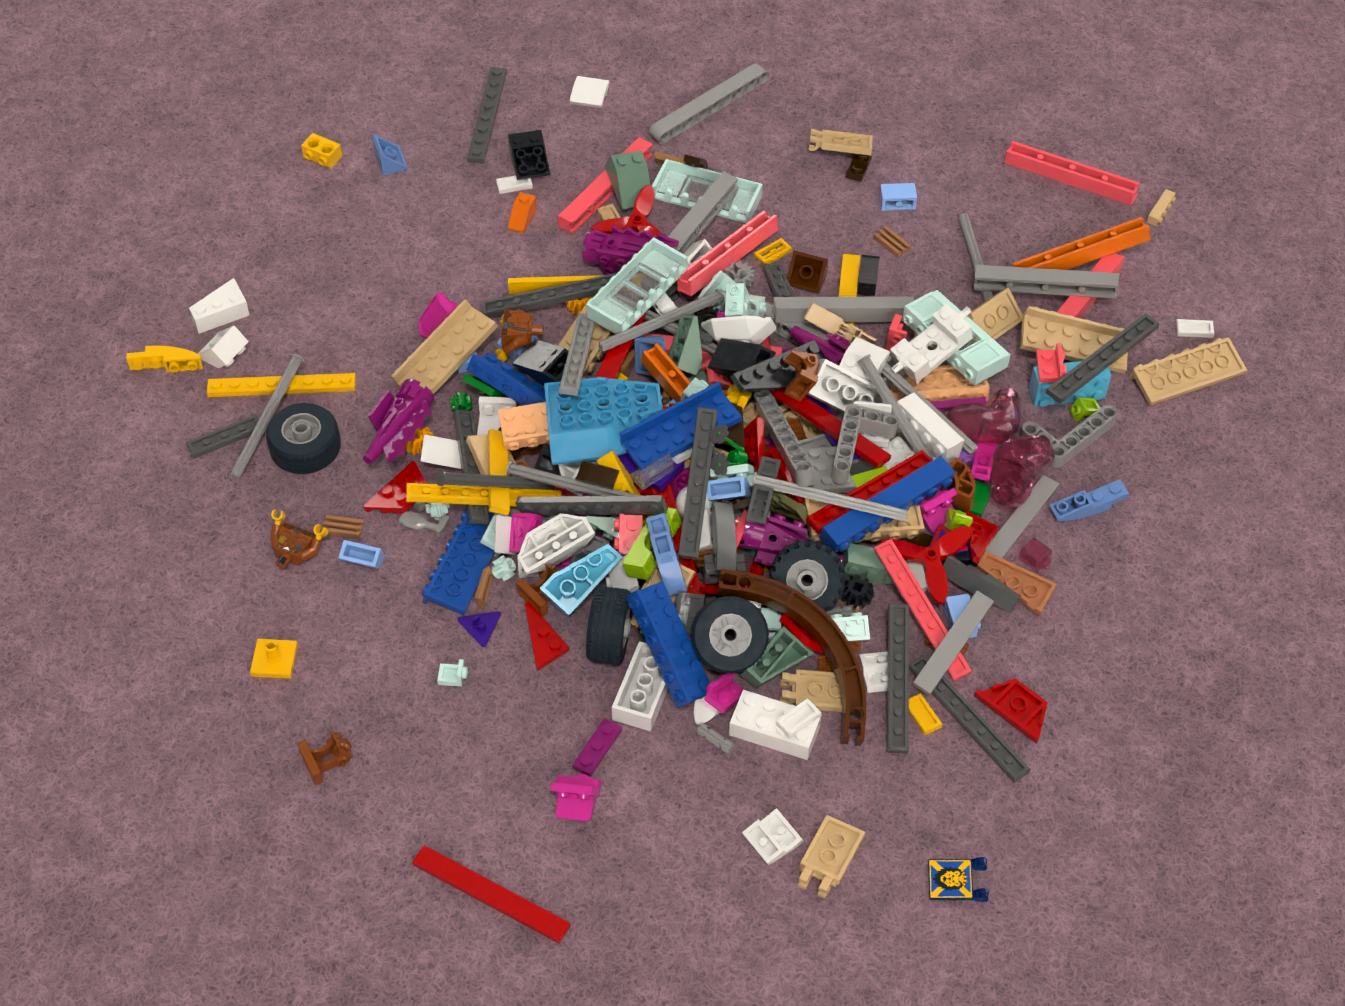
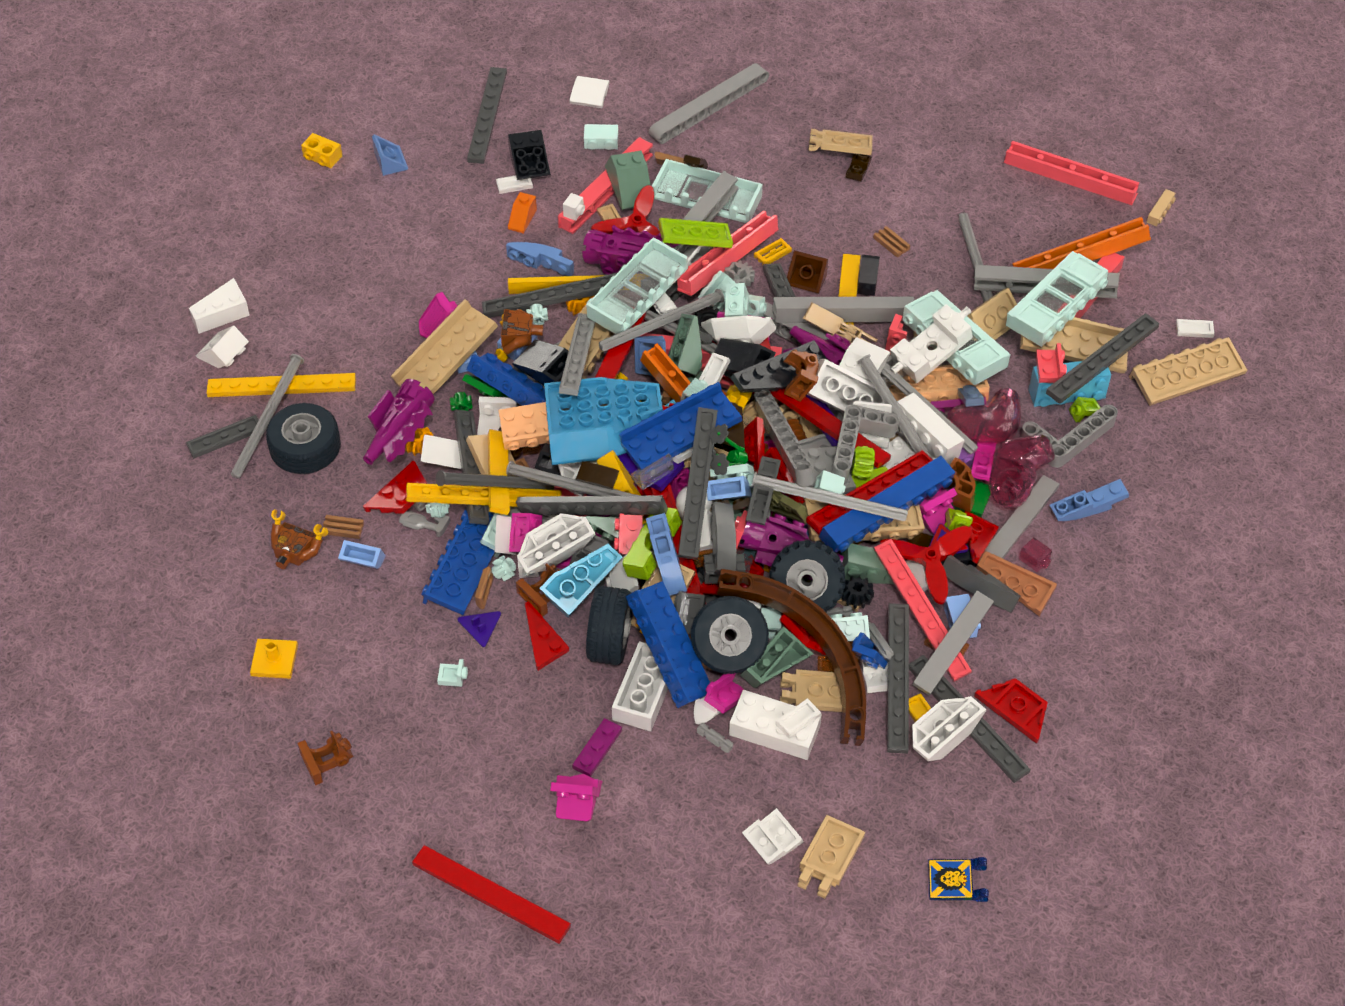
yellow slope [126,346,203,372] -> none
medium nougat tile [620,349,635,377] -> none
light blue brick [879,183,917,211] -> none
none -> medium blue slope [506,242,574,276]
none -> light aqua gear [526,304,548,325]
none -> white plate [563,193,585,221]
none -> light aqua brick [584,124,618,150]
none -> lime tile [658,218,733,248]
none -> white tile [699,353,730,385]
none -> light aqua brick [814,470,846,495]
none -> lime gear [851,446,875,479]
none -> blue bracket [852,632,888,670]
none -> light grey axle [868,622,894,660]
none -> white wedge [912,696,986,761]
none -> sand blue plate [958,385,984,407]
none -> light aqua window [1006,251,1108,347]

